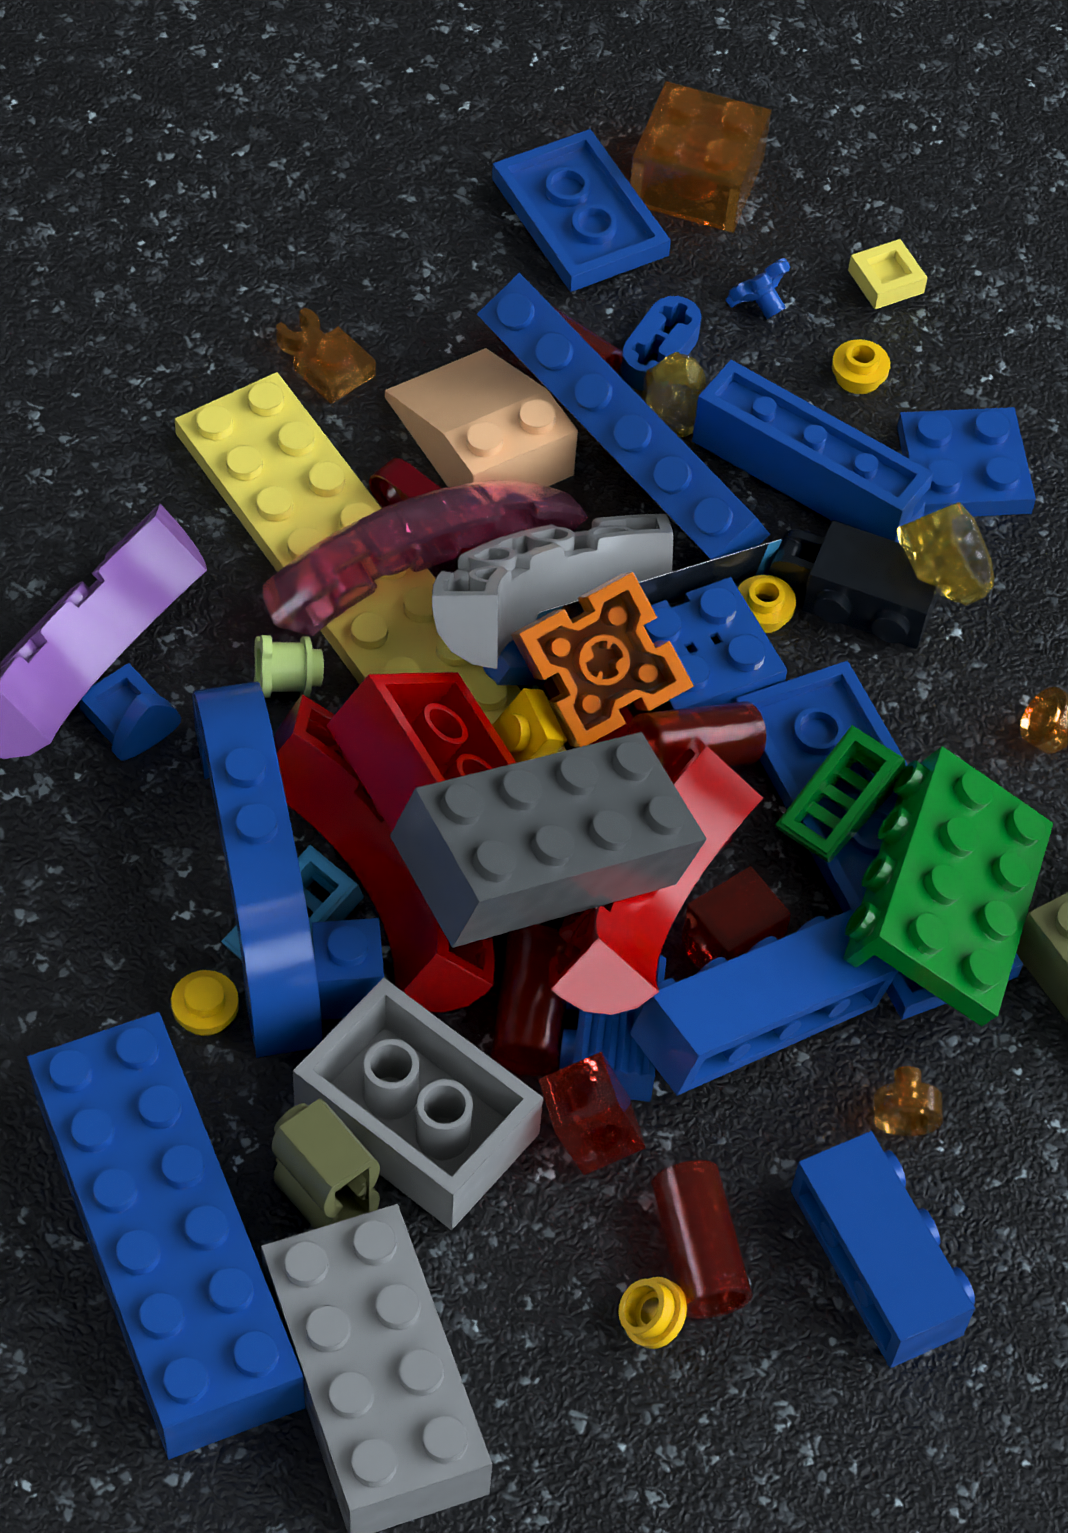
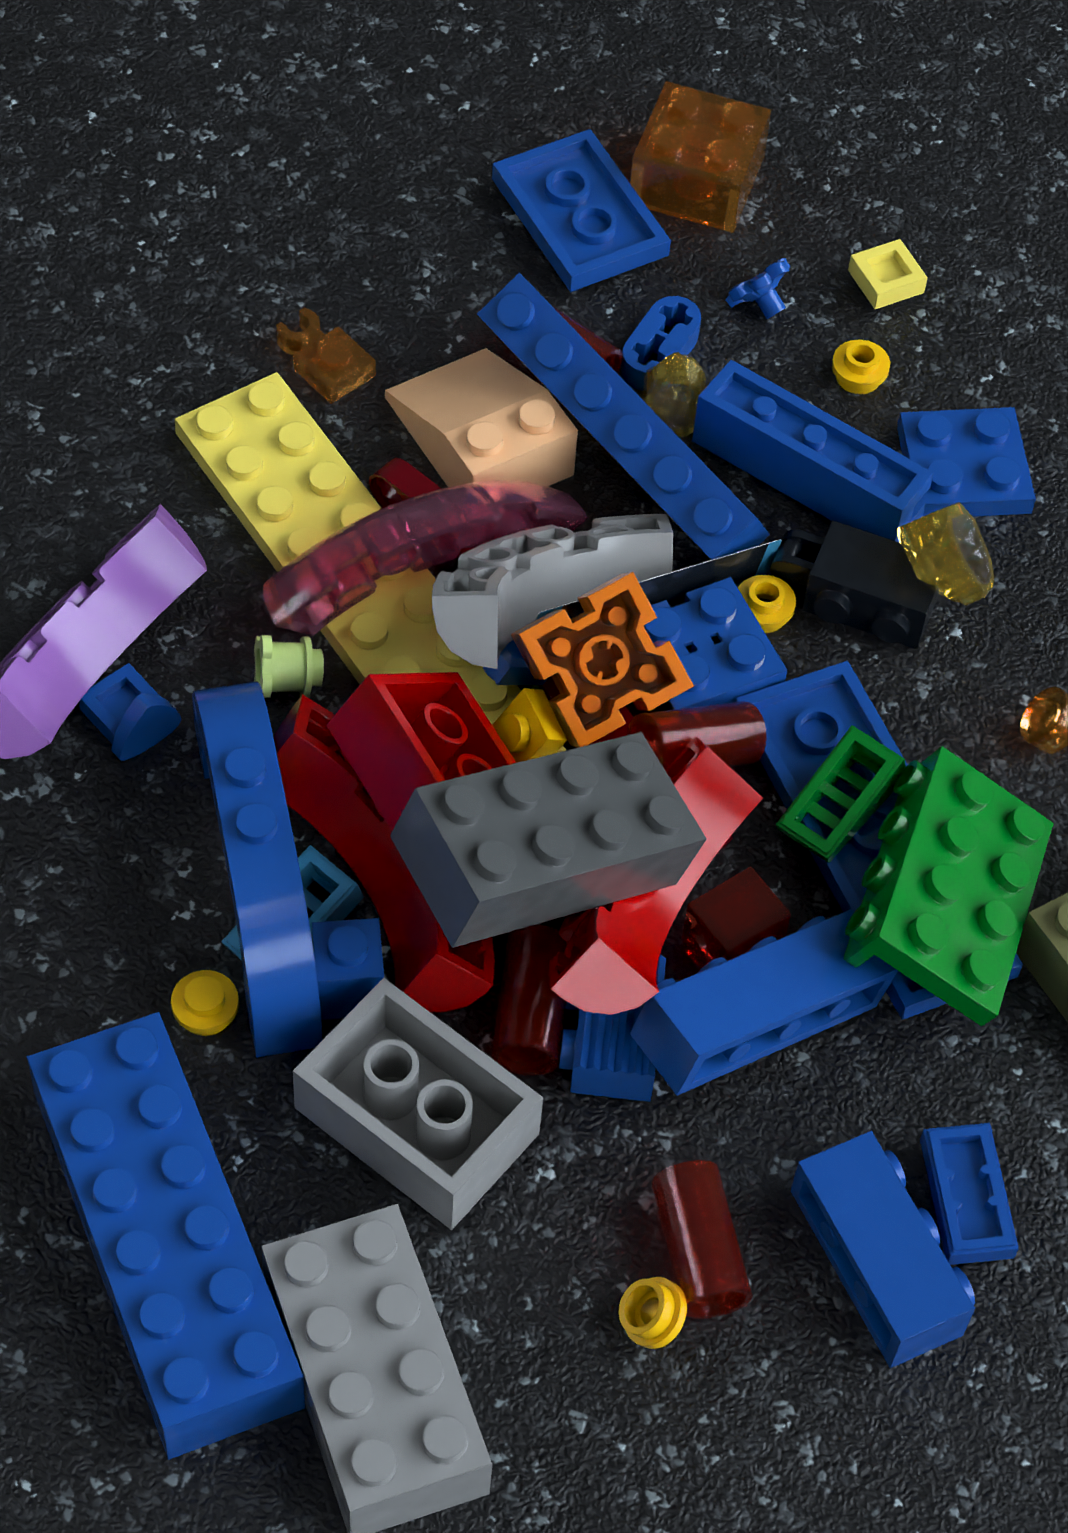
olive brick [272,1099,380,1229] -> none
clear red brick [539,1052,646,1175] -> none
clear orange tile [874,1066,943,1136] -> none
none -> blue plate [920,1123,1019,1265]

